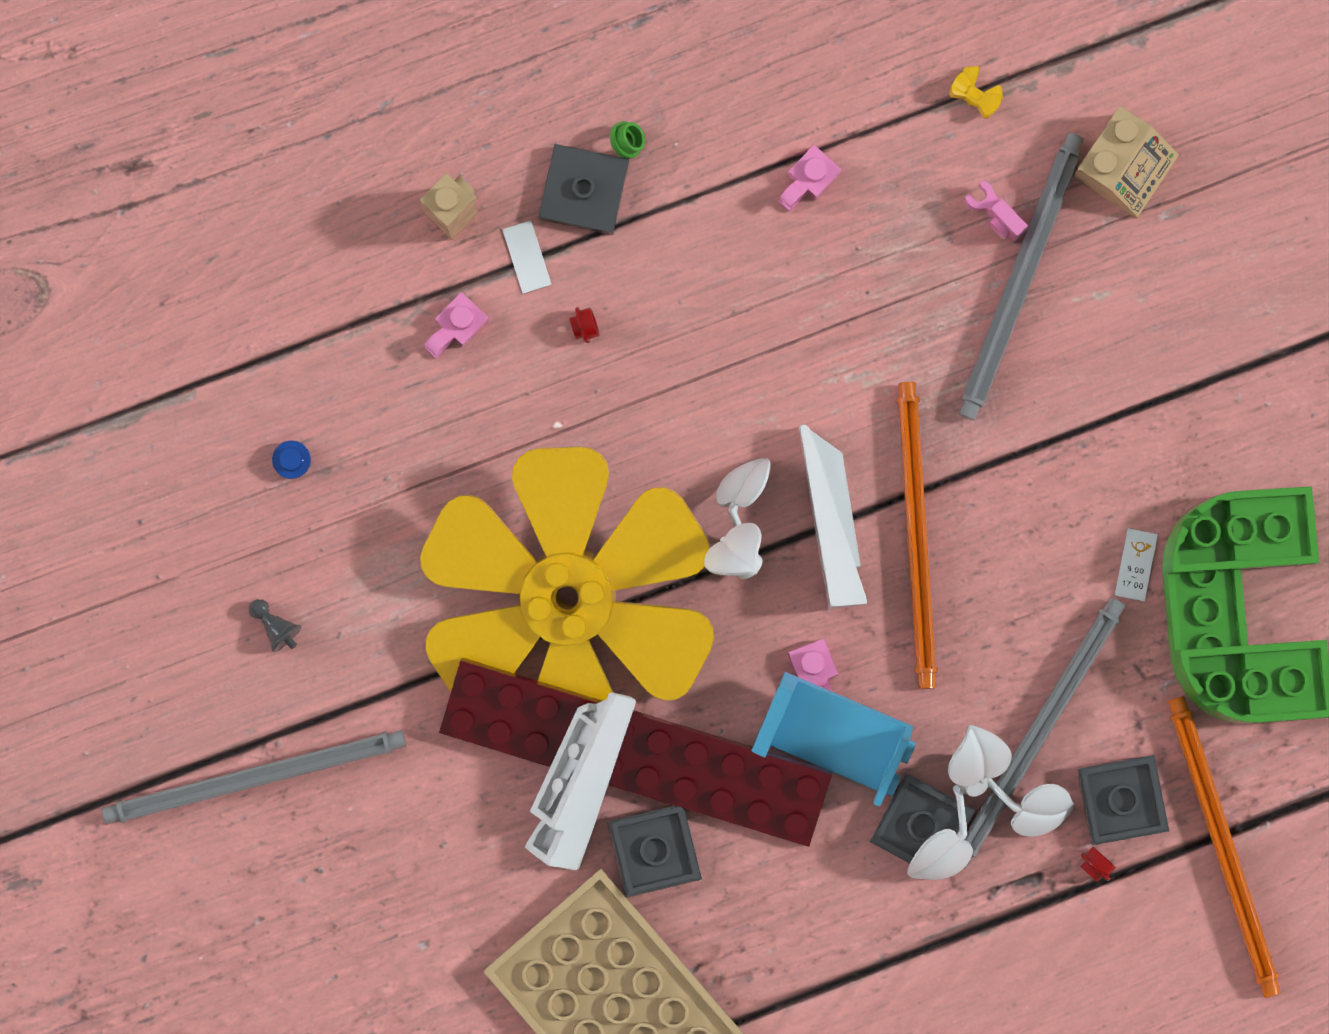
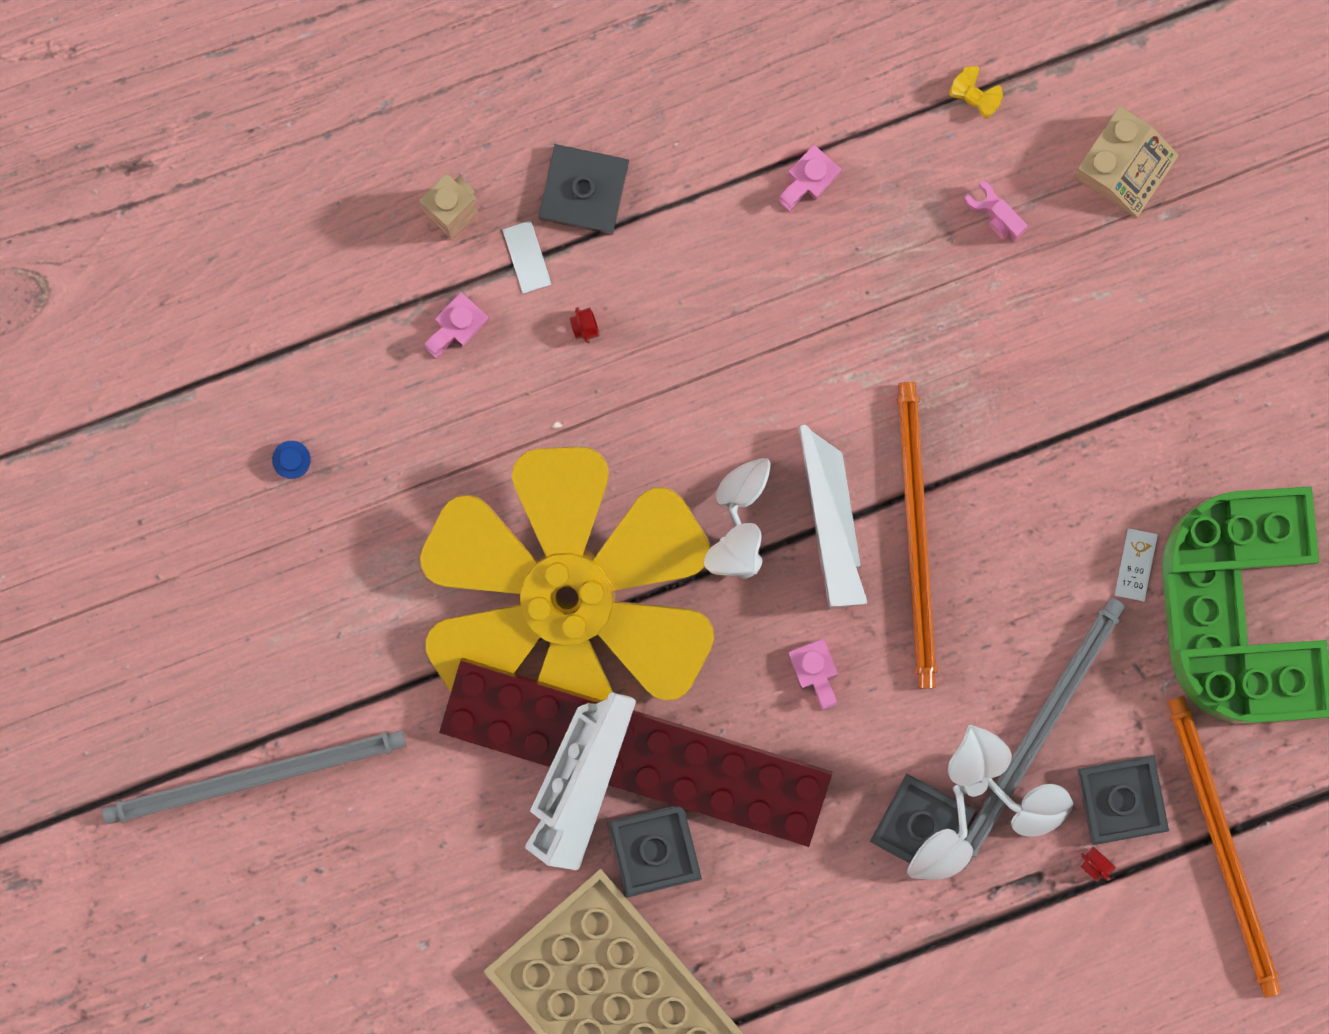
dark grey piece [249,599,301,652] -> none
bright green plate [610,121,645,159] -> none
medium azure panel [751,672,916,806] -> none
light grey piece [959,133,1084,421] -> none

